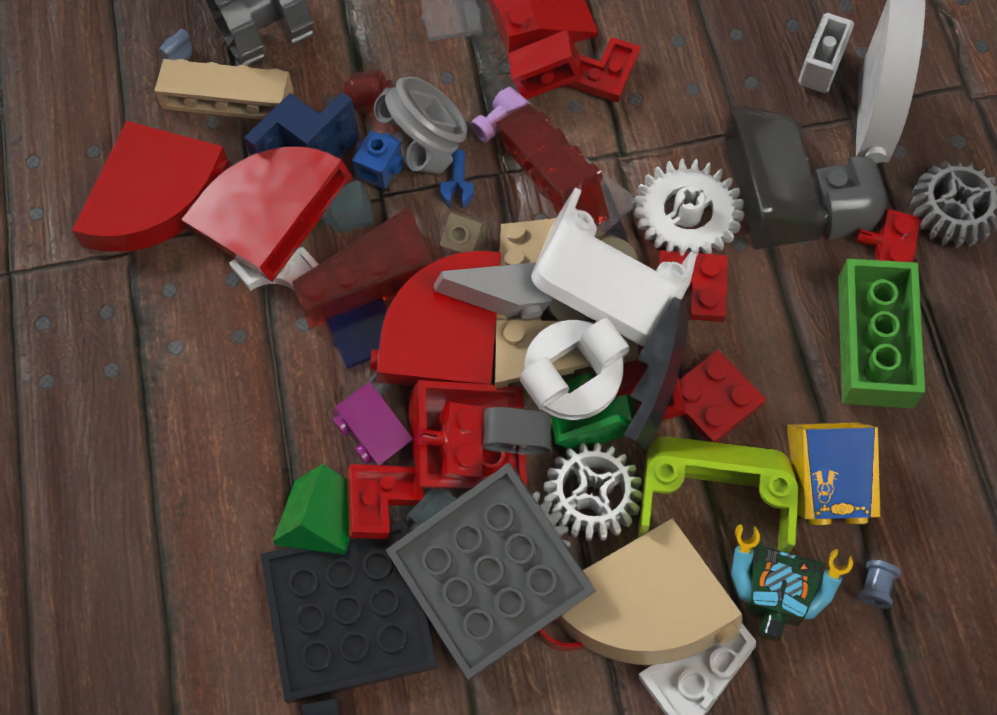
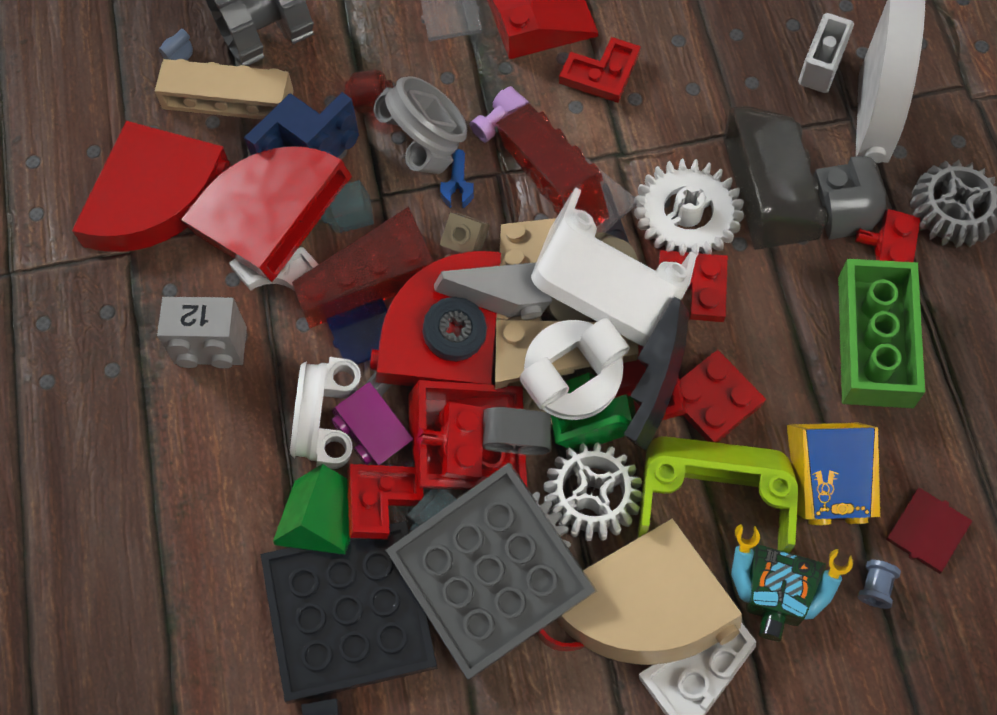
blue brick [352,130,404,189] -> none
red brick [508,30,583,100] -> none
none -> light grey brick [157,297,247,368]
none -> white piece [290,357,361,469]
none -> black bush [422,297,487,362]
none -> dark red piece [886,487,972,574]

